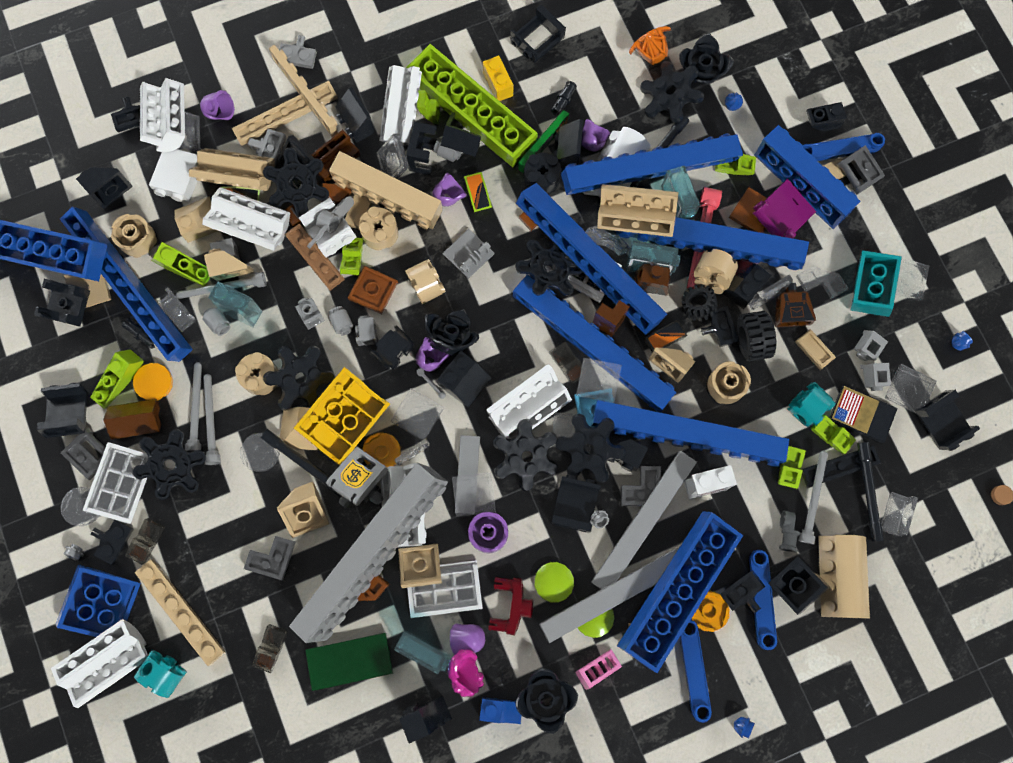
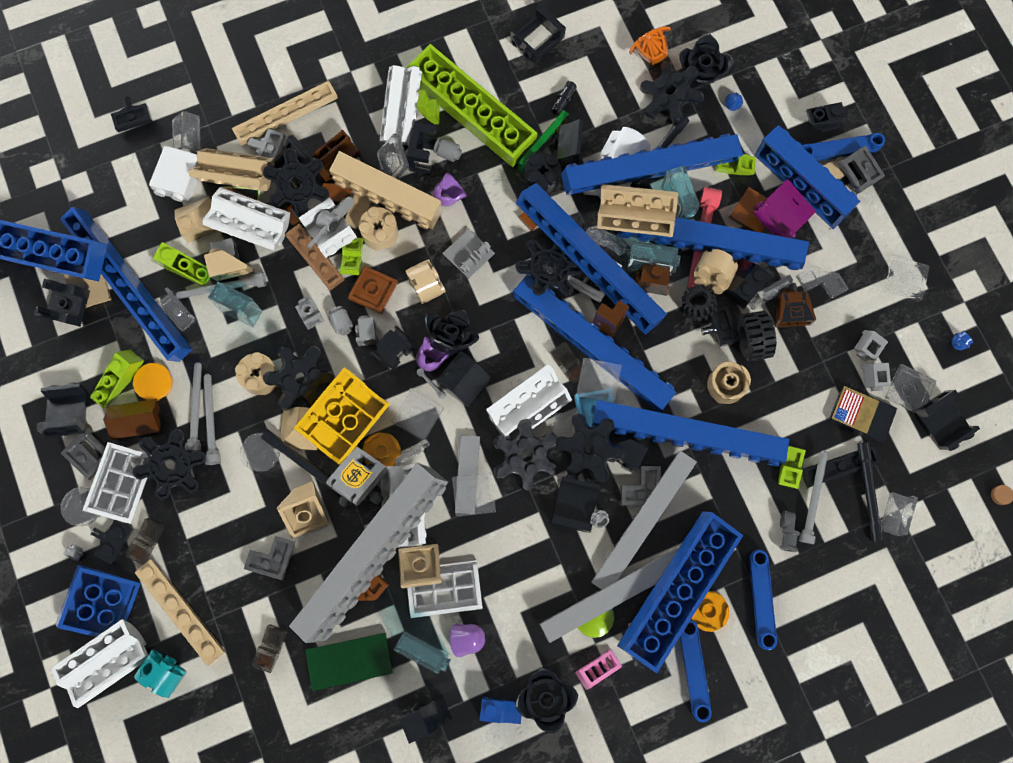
black slope [76,167,133,209] -> none
tan brick [111,214,157,258] -> none
black pin [122,318,155,349] -> none
white brick [140,78,185,152] -> none
medium lavender hair [200,90,235,120] -> none
light grey brick [202,308,231,336] -> none
tan plate [269,45,338,137] -> none
light grey plate [279,35,317,69] -> none
black slope [335,87,375,143] -> none
black panel [440,112,481,157] -> none
dark pink hair [447,649,484,697] -> none
slope [464,172,492,212] -> none
medium lavender brick [468,512,508,554] -> none
yellow brick [483,55,514,101] -> none
dark red connector [489,577,534,636] -> none
lime dish [535,562,574,602] -> none
medium lavender hair [581,119,611,152] -> none
slope [644,320,688,352] -> none
tan slope [648,347,695,383] -> none
white panel [684,465,737,500] -> none
black plate [720,570,765,613] -> none
blue plate [734,717,755,739] -> none
black slope [768,556,830,615] -> none
teal brick [787,382,836,427] -> none
tan tile [795,329,836,370] -> none
lime slope [811,414,856,454] -> none
tan brick [818,535,870,618] -> none
teal brick [850,251,902,317] -> none

